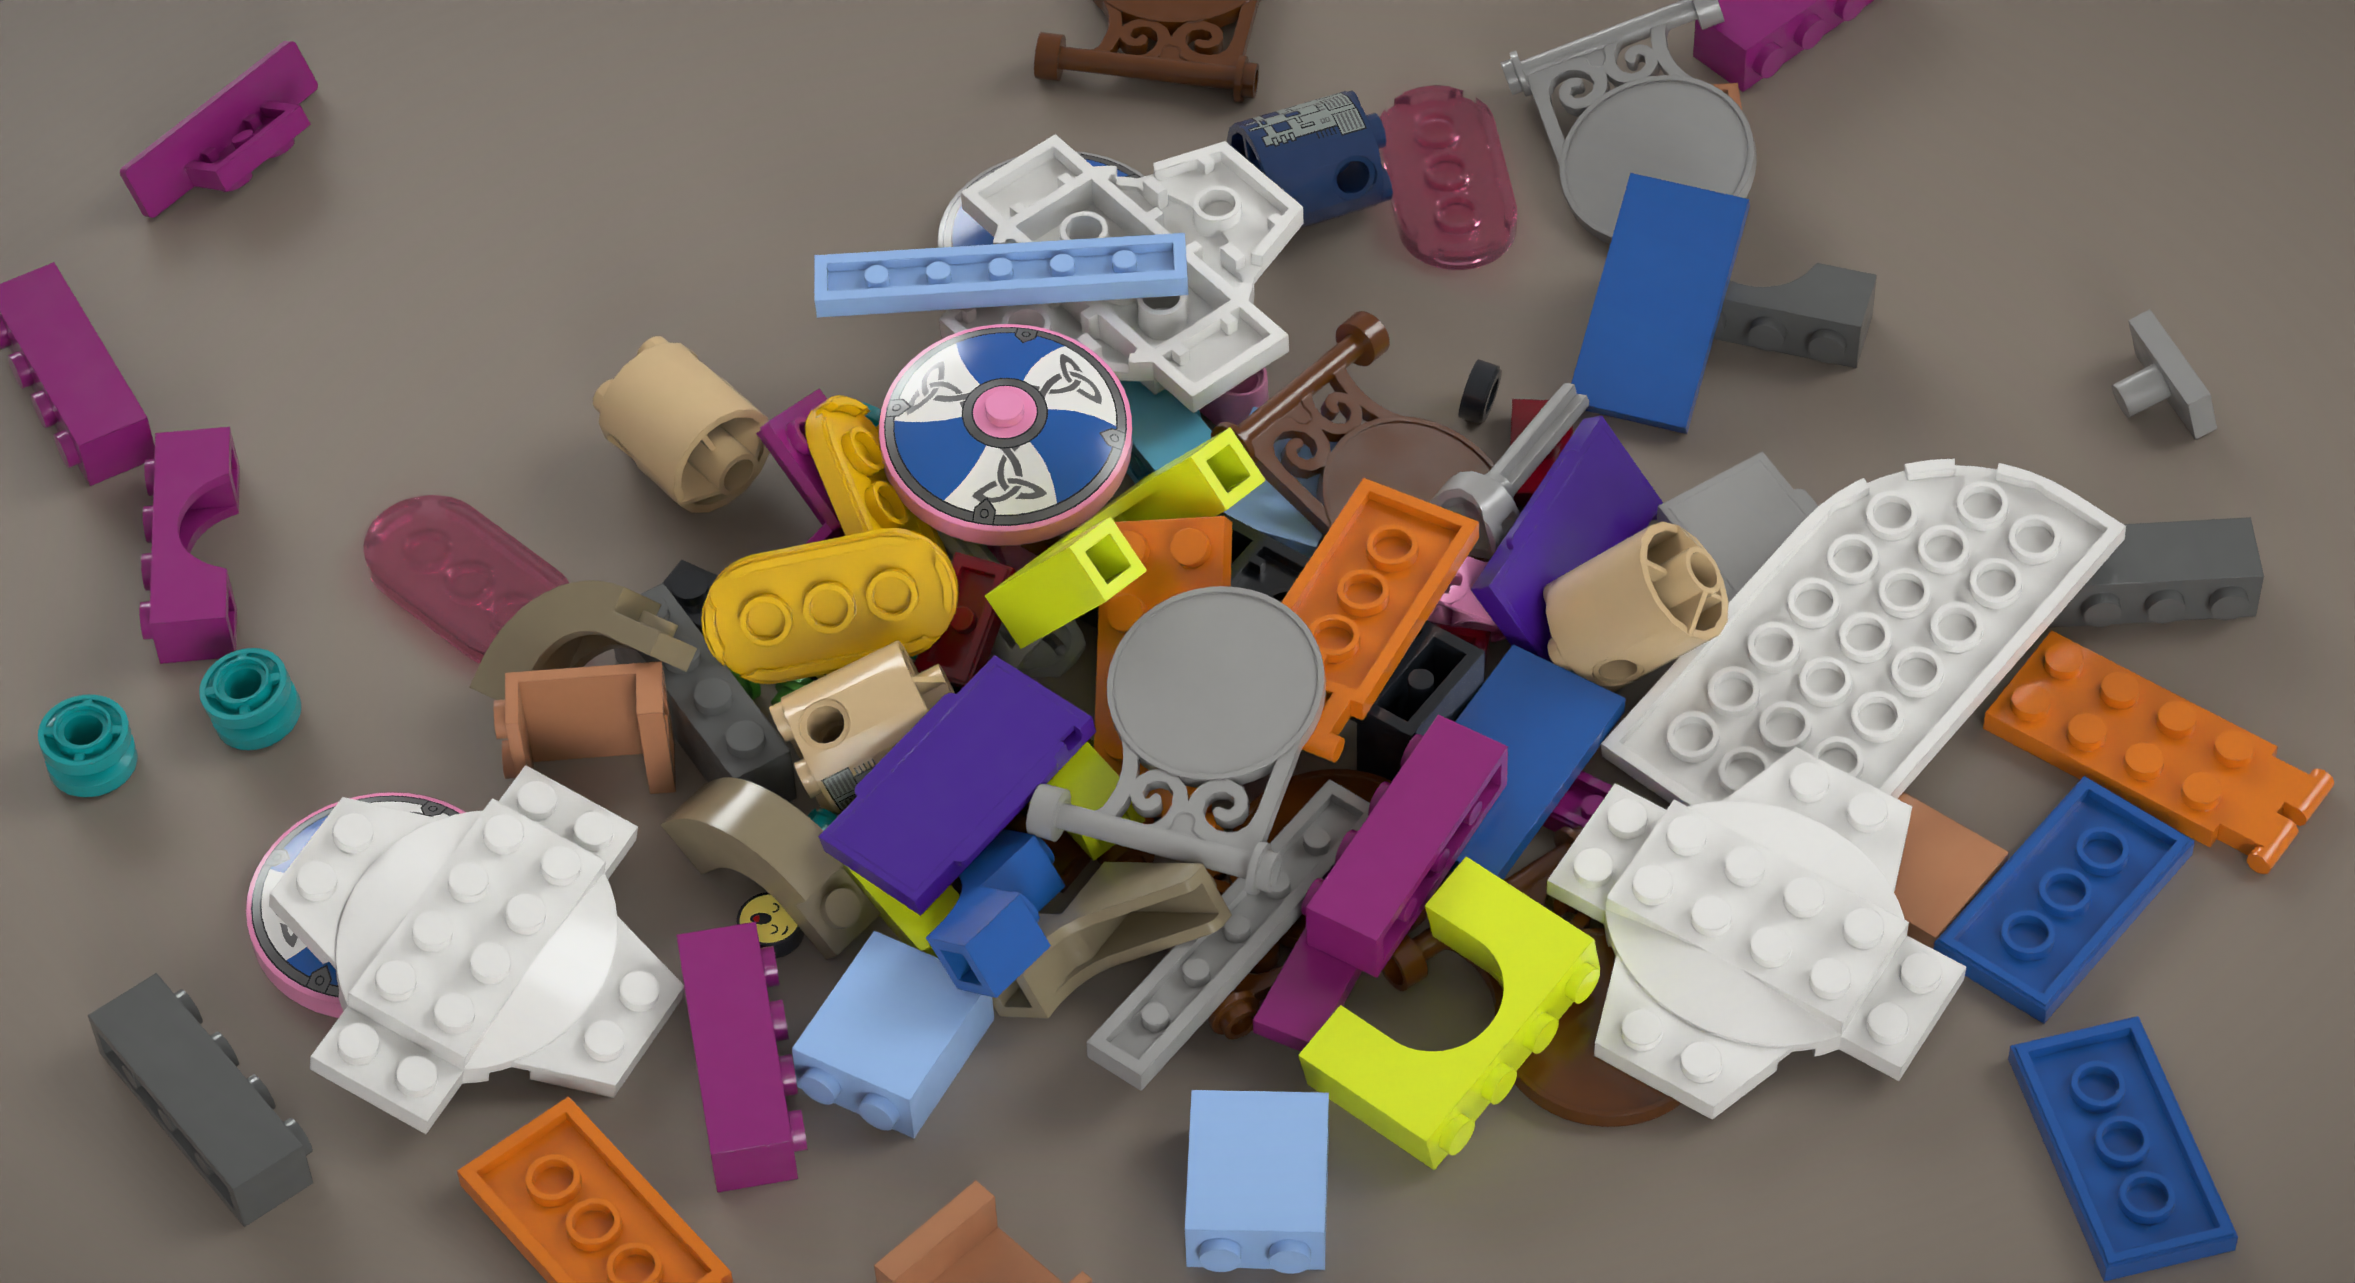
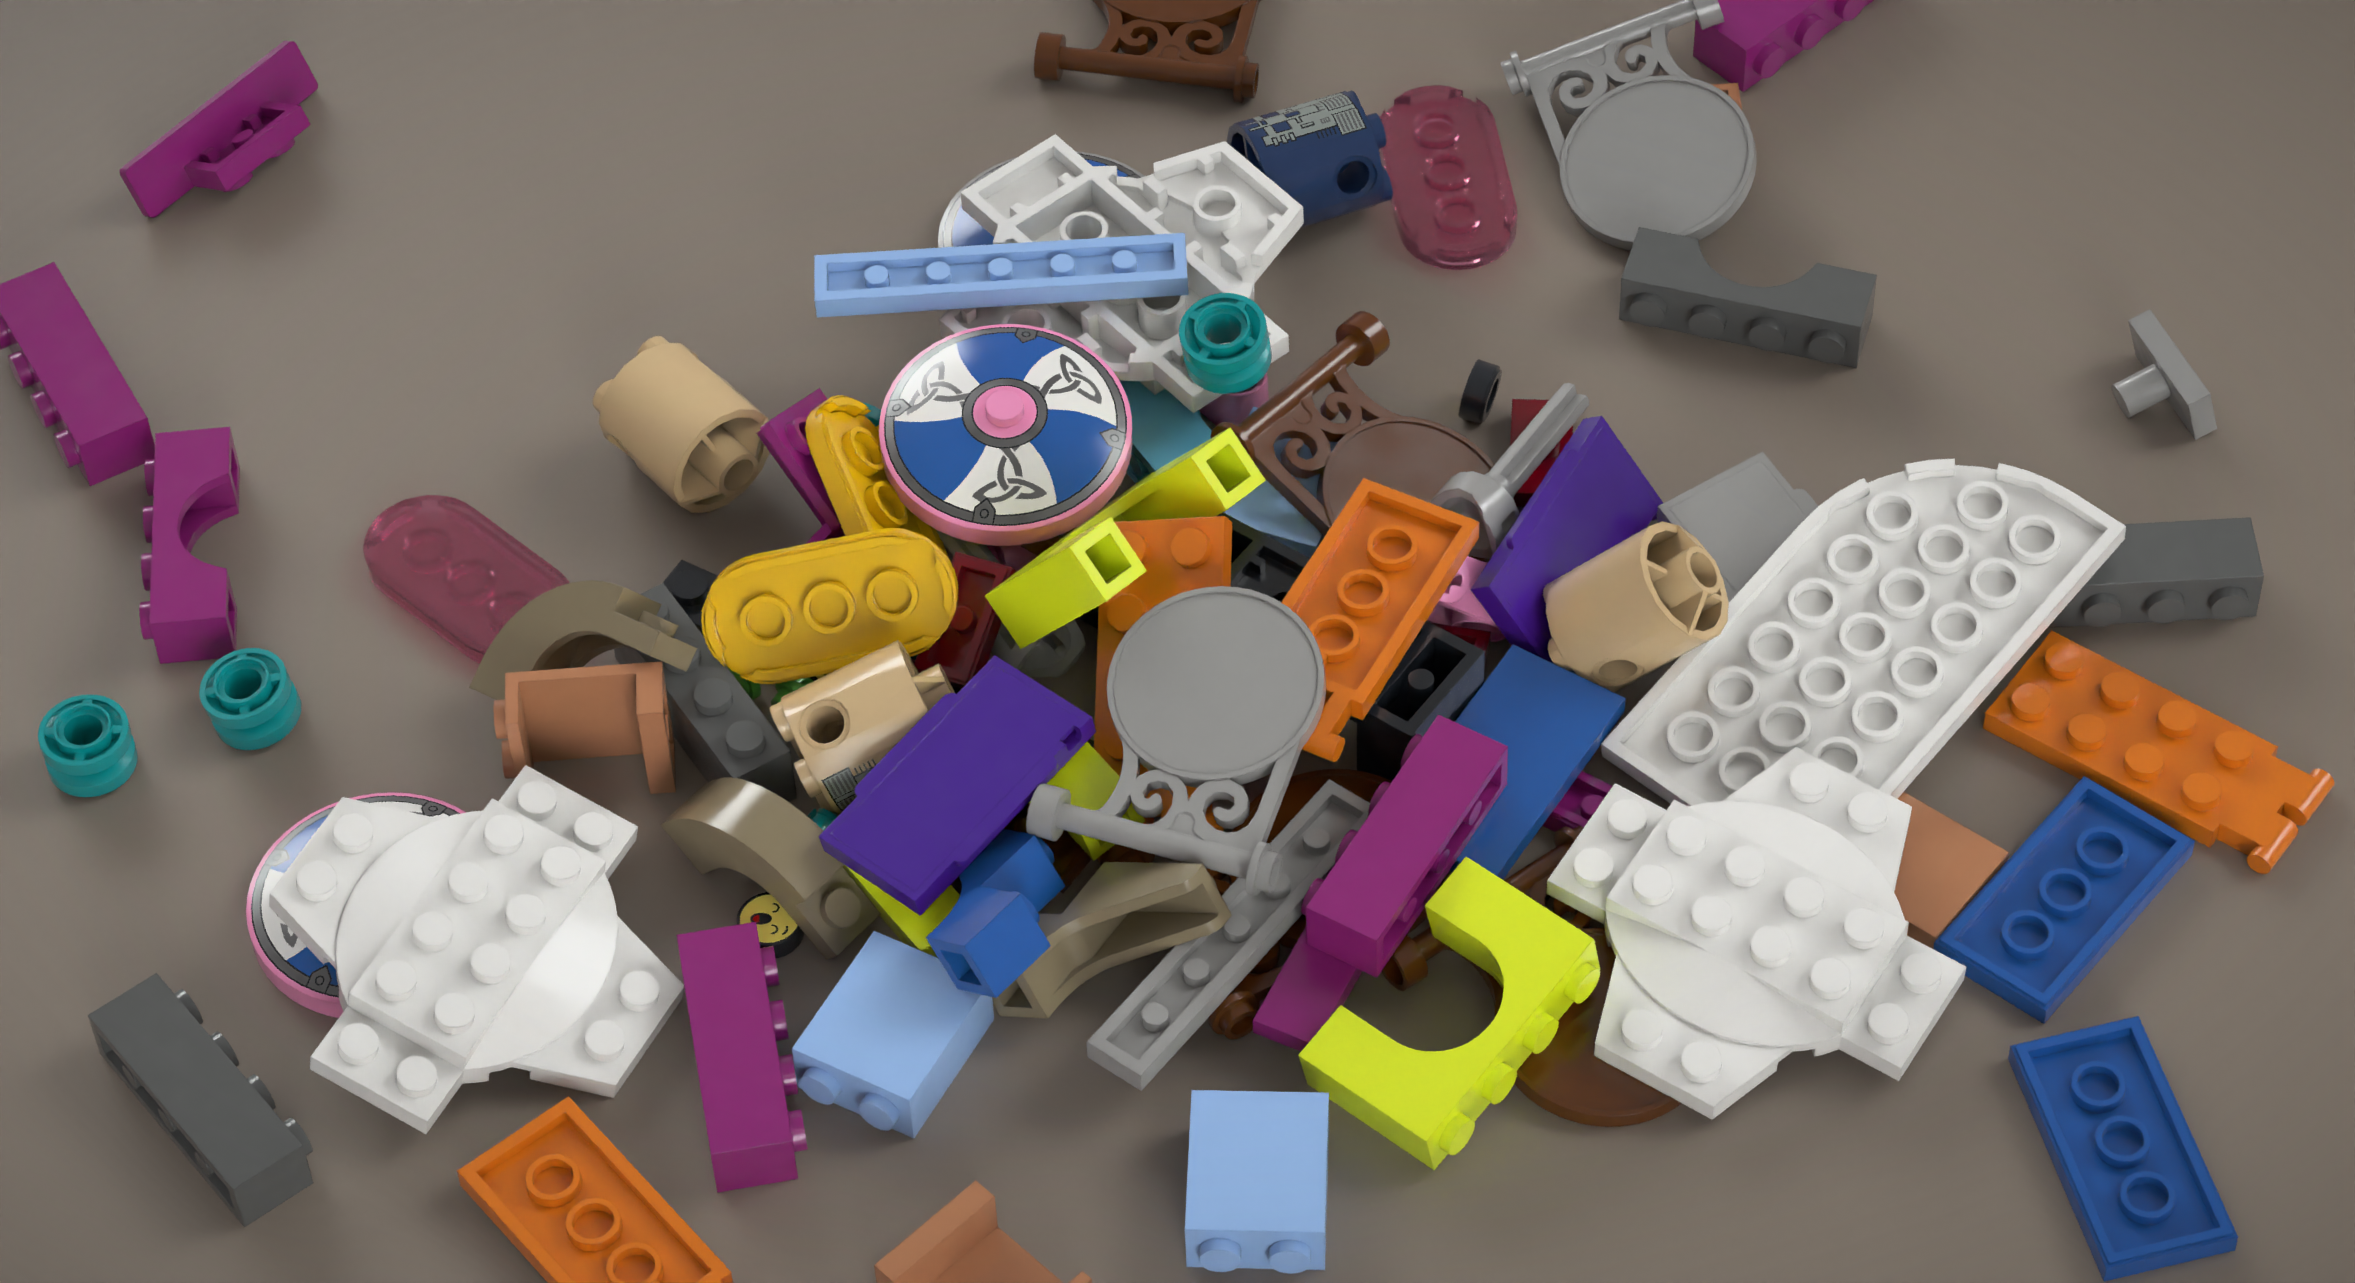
blue tile [1571,173,1750,434] -> none
none -> teal wheel [1179,293,1272,394]

